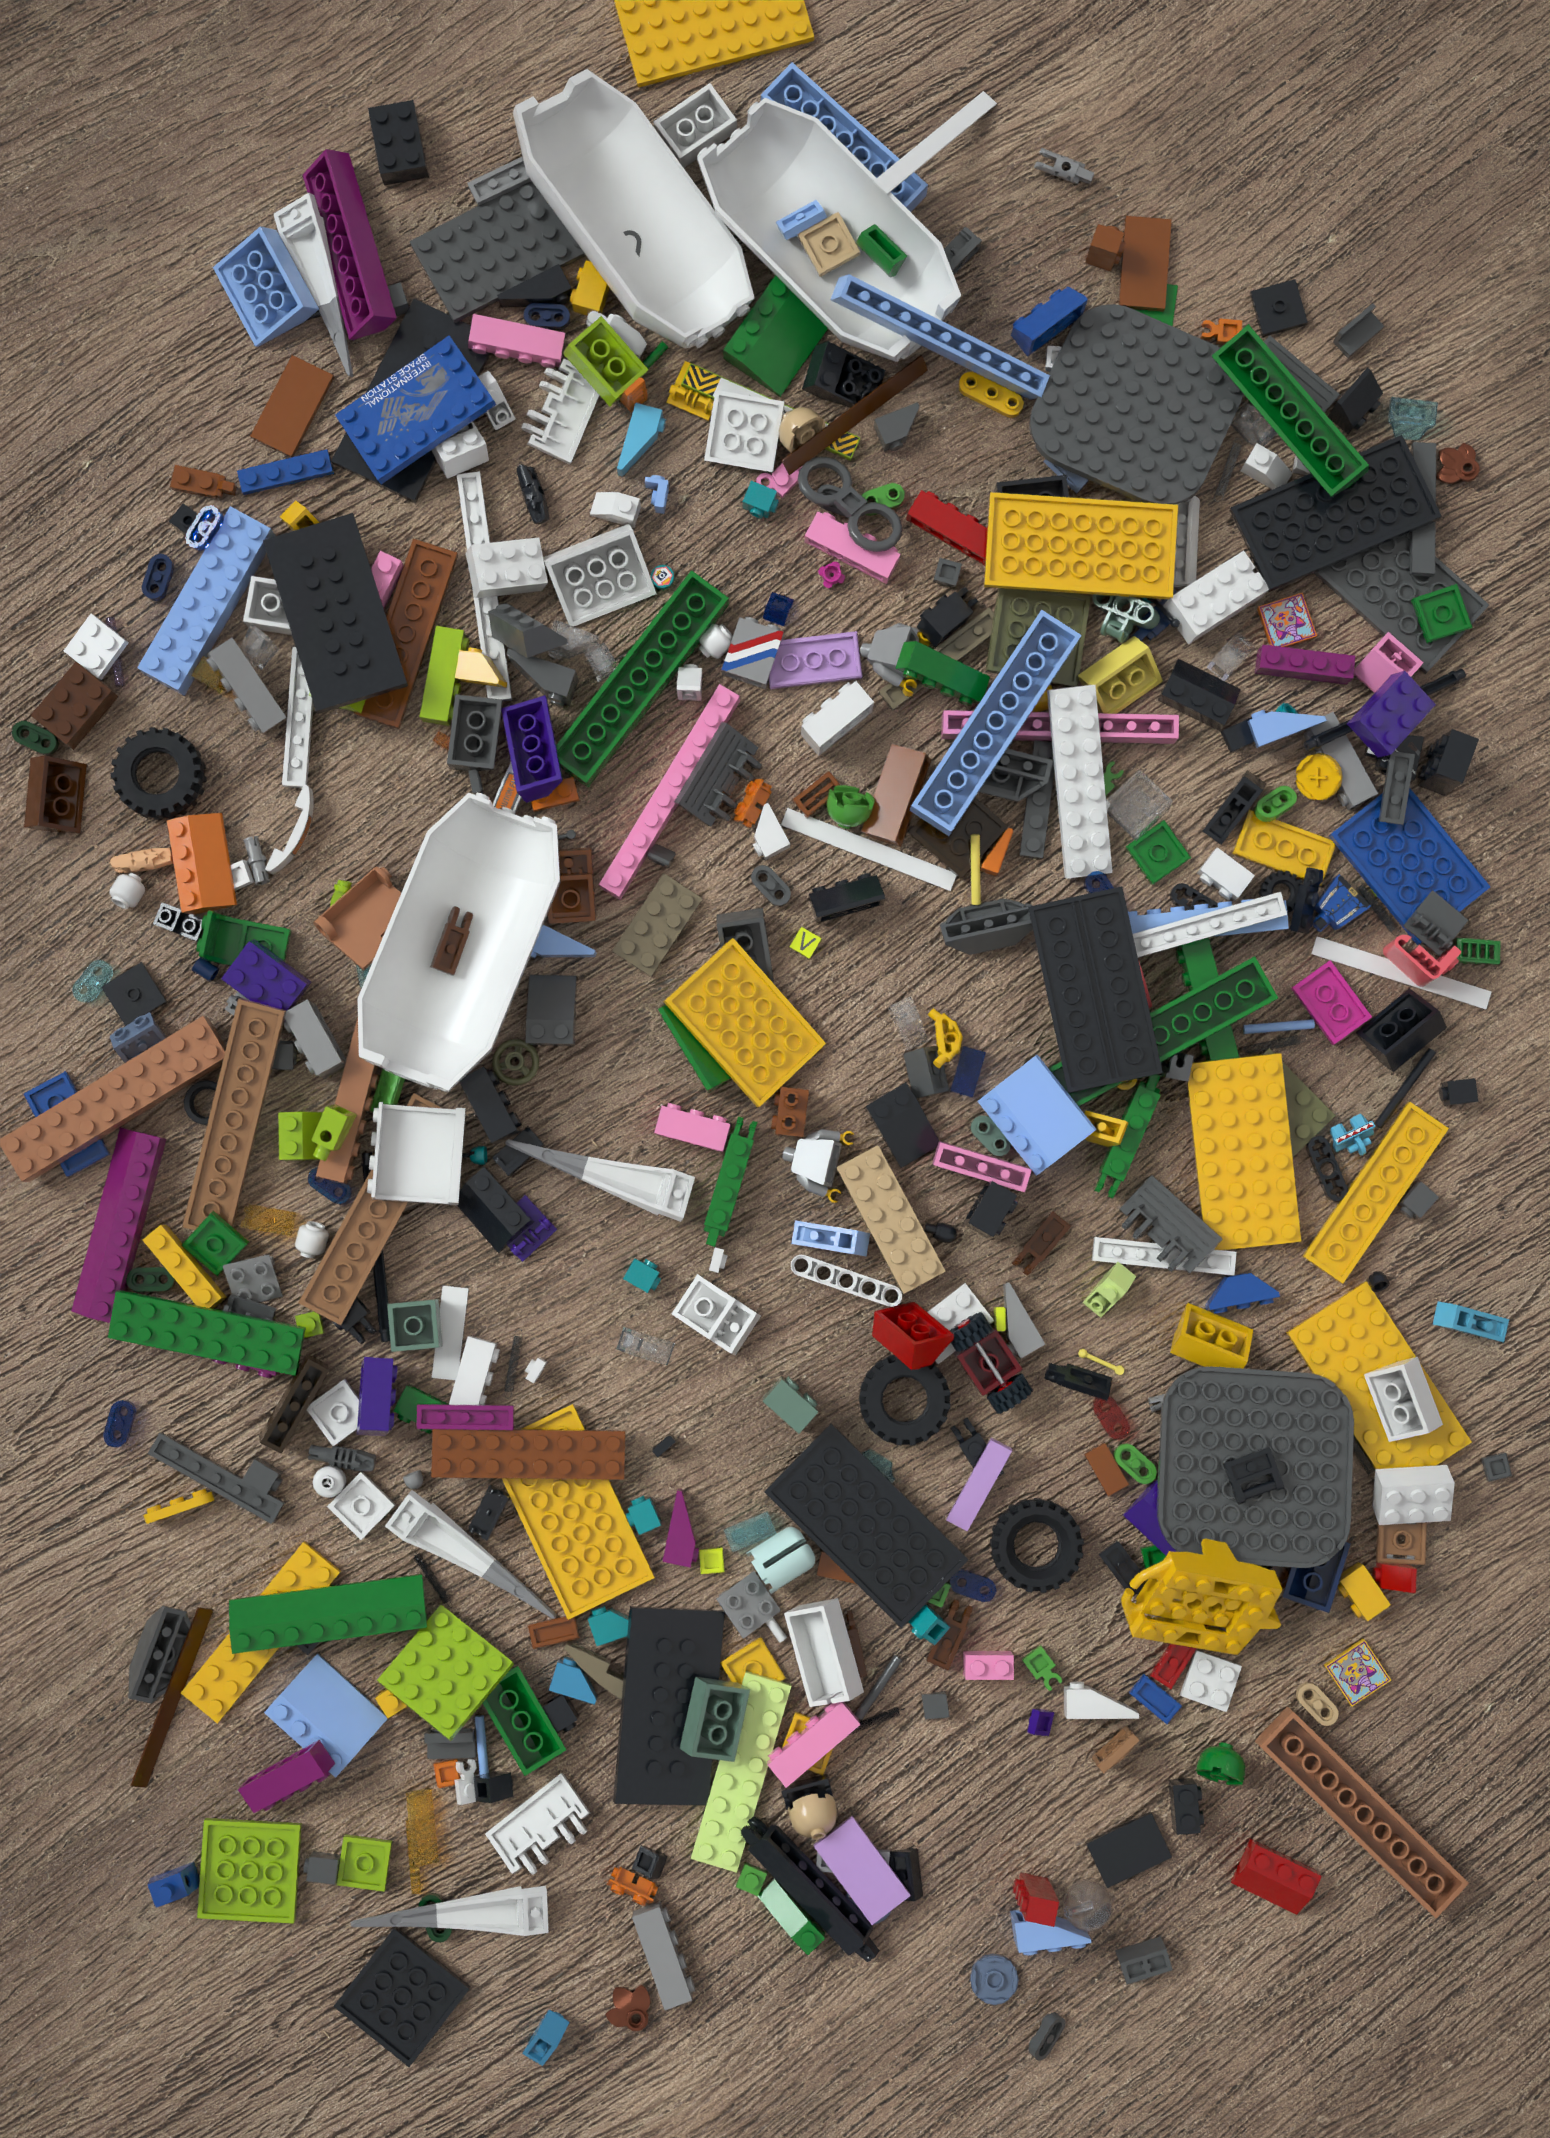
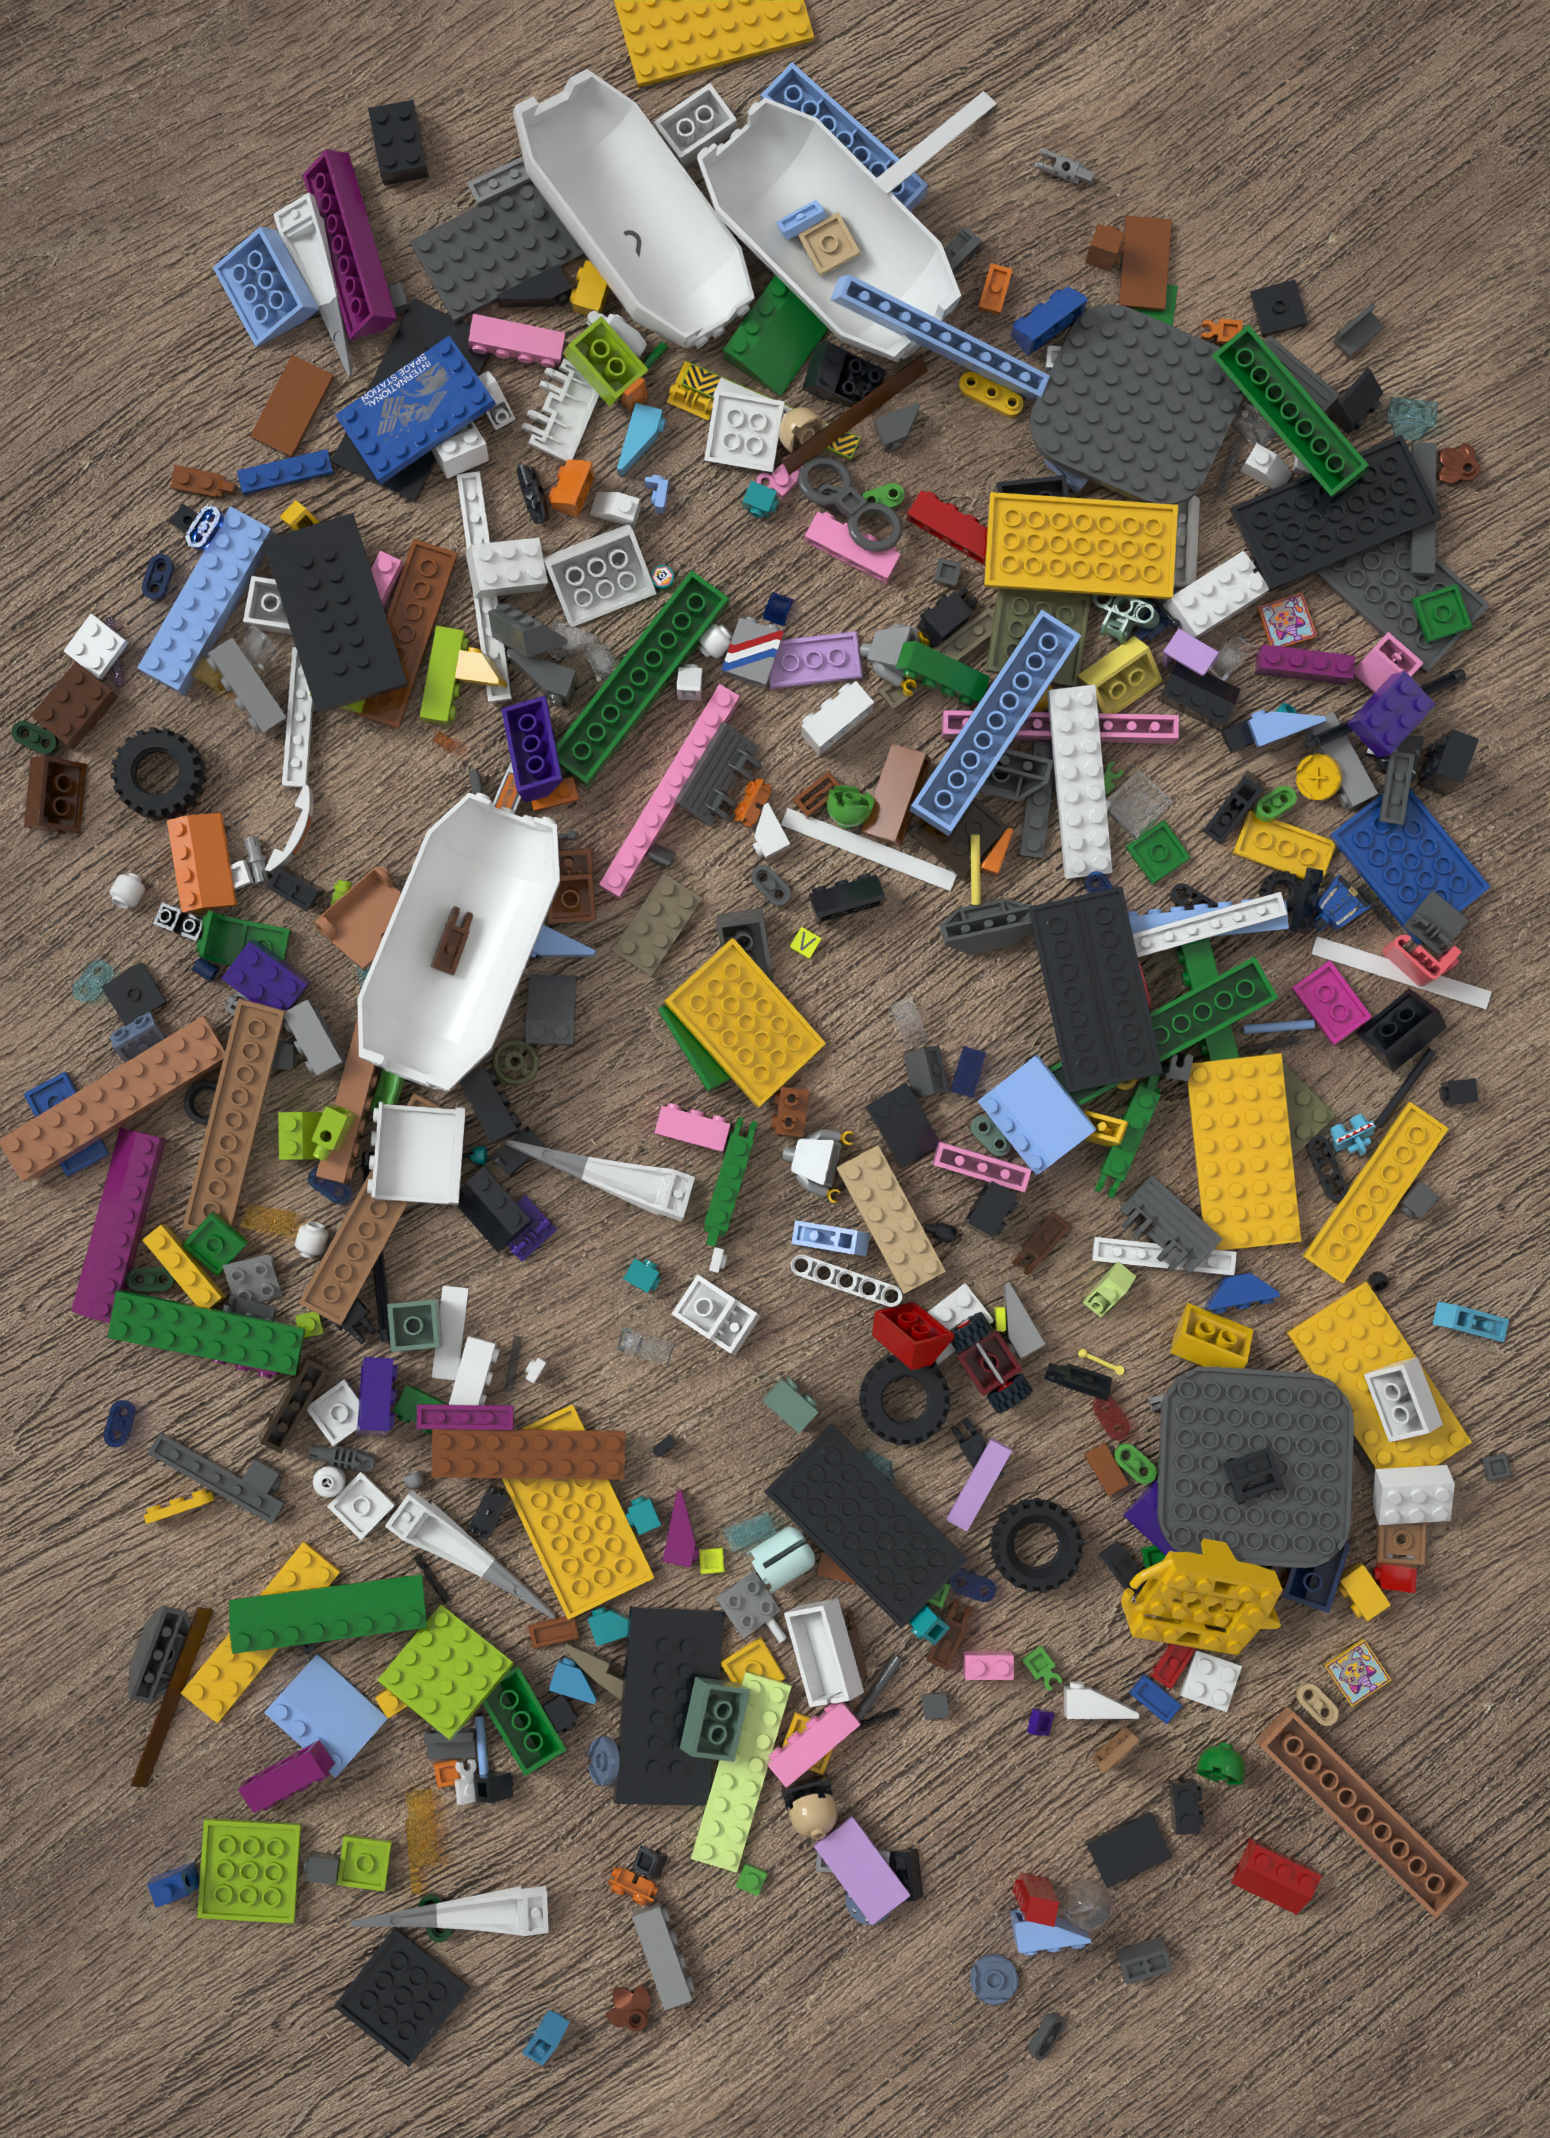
light nougat hinge [109,848,173,874] -> none
dark grey slope [447,694,503,771] -> none
white hinge [485,1773,591,1875] -> none
dark blue plate [524,303,570,330] -> none
black hinge [741,1817,880,1962] -> none
slope [757,1878,825,1955] -> none
dark pink plate [818,561,845,588] -> none
green brick [856,224,907,278] -> none
yellow piece [928,1008,963,1068] -> none
white brick [1197,848,1255,901] -> none
green slope [1452,938,1501,965] -> none
none -> black hinge [267,866,325,911]
none -> orange slope [549,460,595,519]
none -> sand blue tile [588,1736,620,1786]
none -> orange plate [978,263,1013,316]
none -> lavender panel [1163,629,1219,676]

